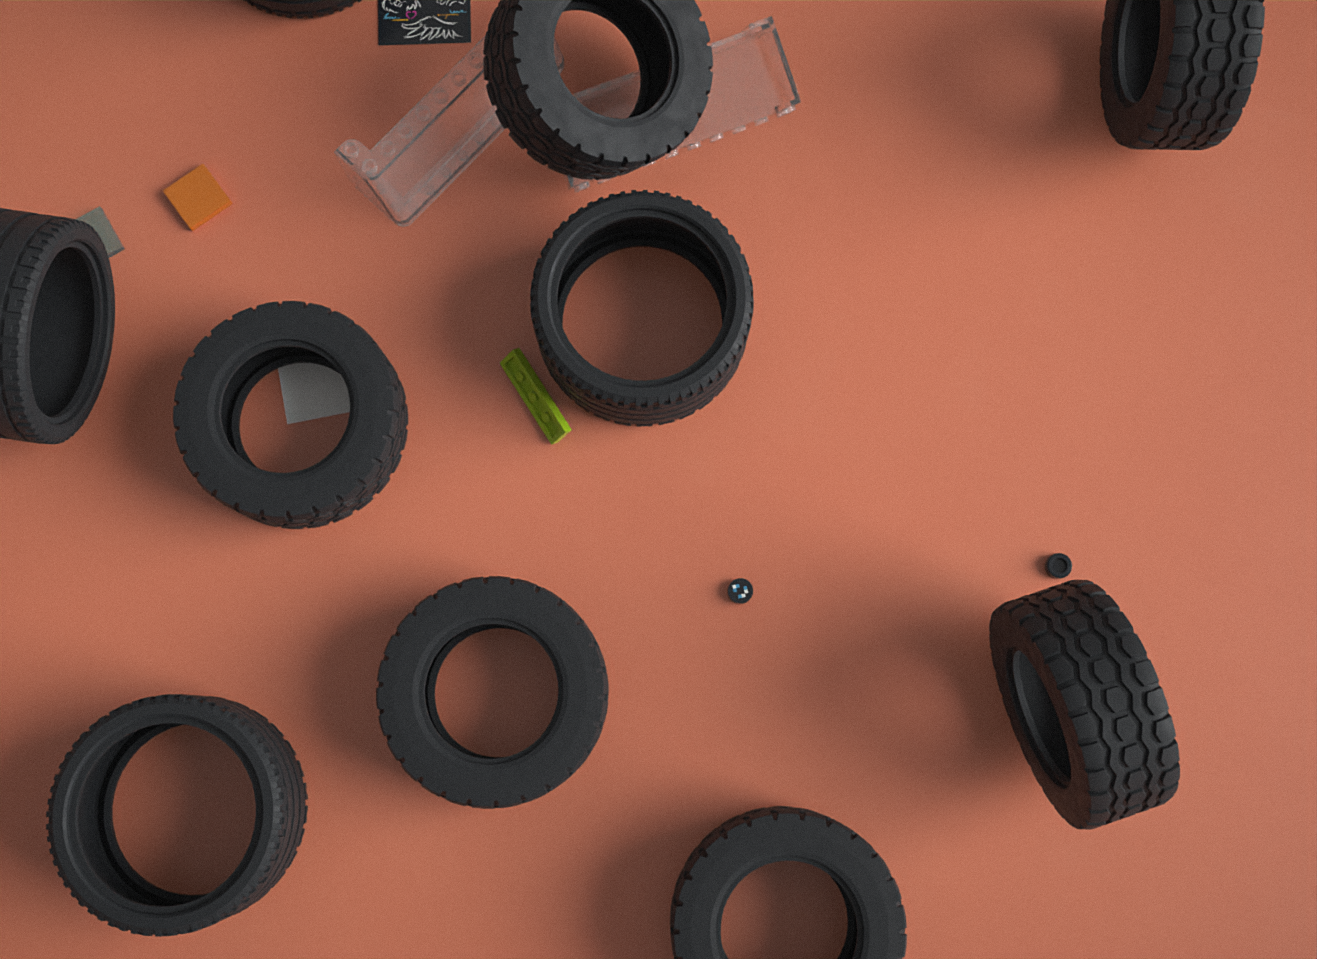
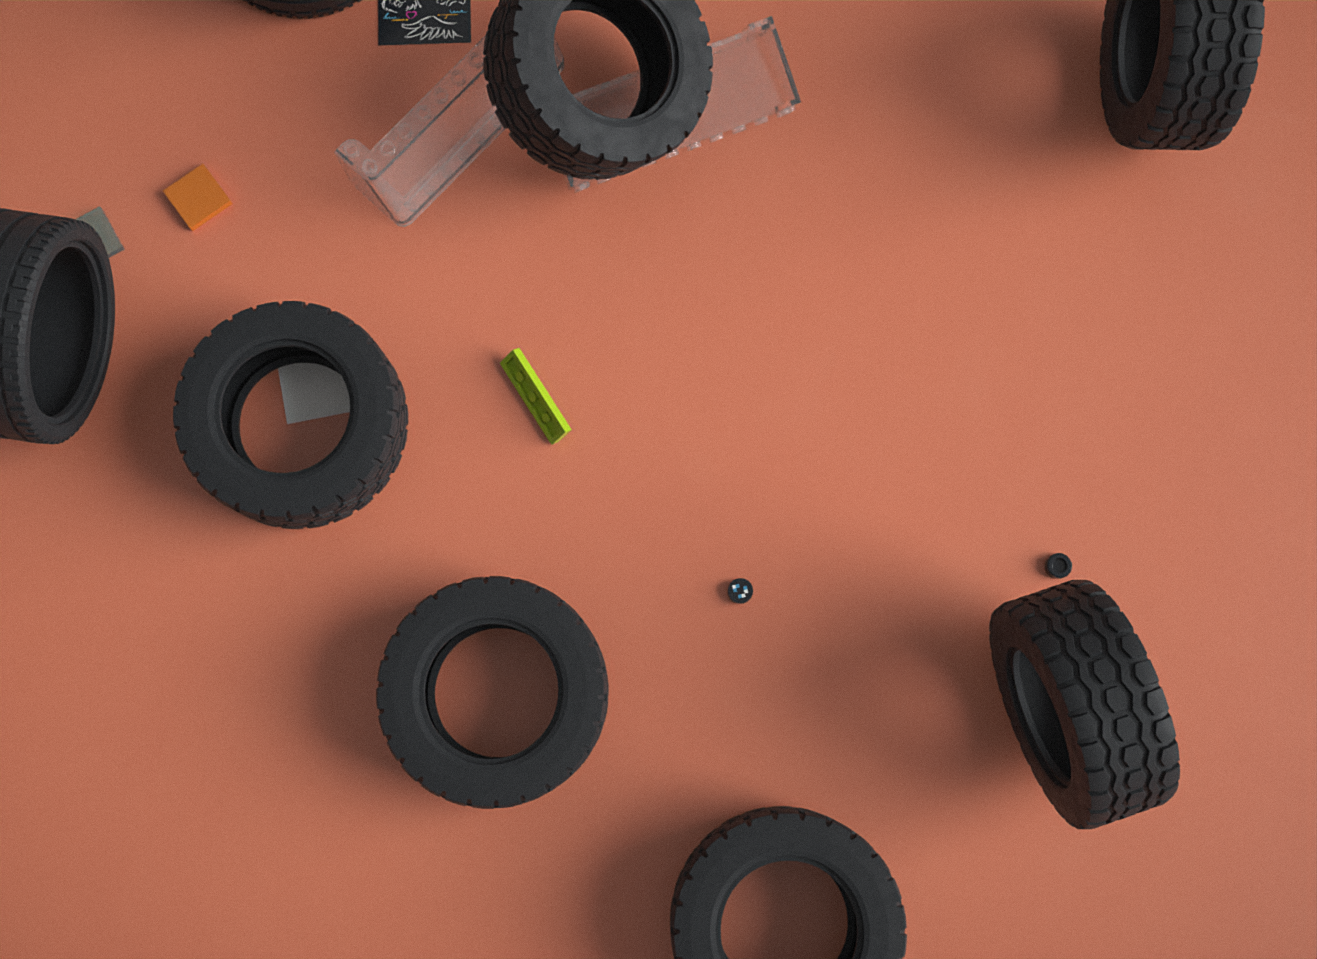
black tyre [46,694,308,937] -> none
black tyre [530,190,754,427] -> none

